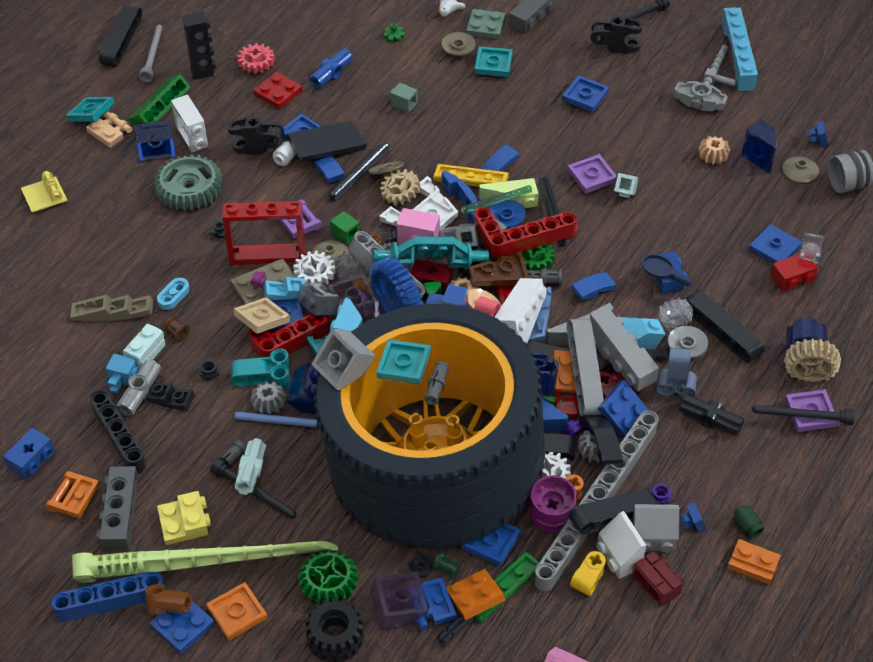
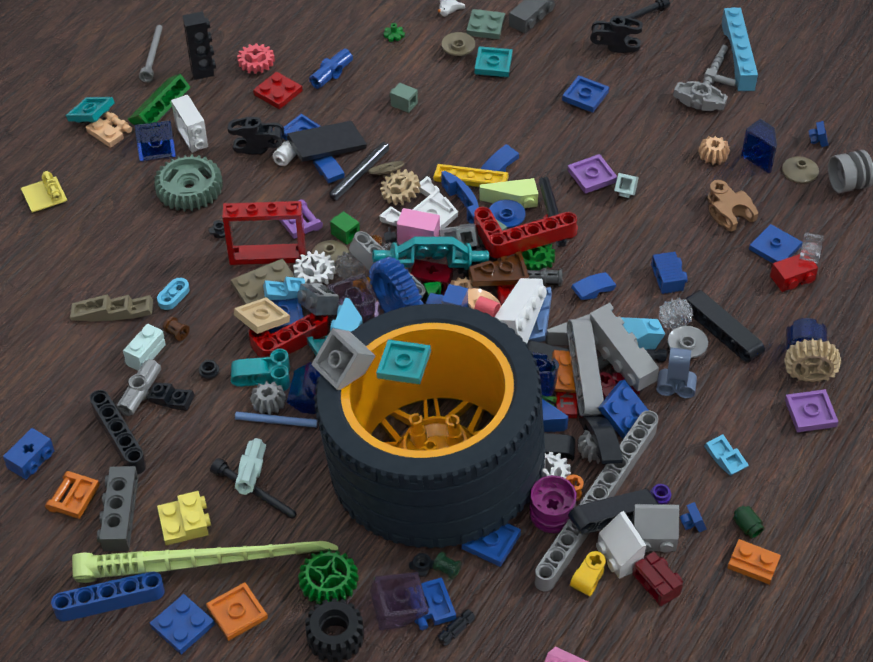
black beam [99,5,142,66] -> none
dark azure brick [105,354,140,394] -> none
dark orange piece [145,584,192,614] -> none
dark grey pin [220,440,247,467] -> none
magenta plate [250,271,267,290] -> none
dark grey pin [424,361,449,405] -> none
orange plate [446,569,505,621] -> none
clear green bar [461,185,532,214] -> none
green tile [475,552,540,624] -> none
dark purple plate [563,420,583,437] -> none
dark blue piece [642,254,693,287] -> none
black piece [680,394,745,435] -> none
black piece [752,405,855,426] -> none
none -> medium azure slope [704,434,749,476]
none -> medium nougat piece [707,180,758,231]

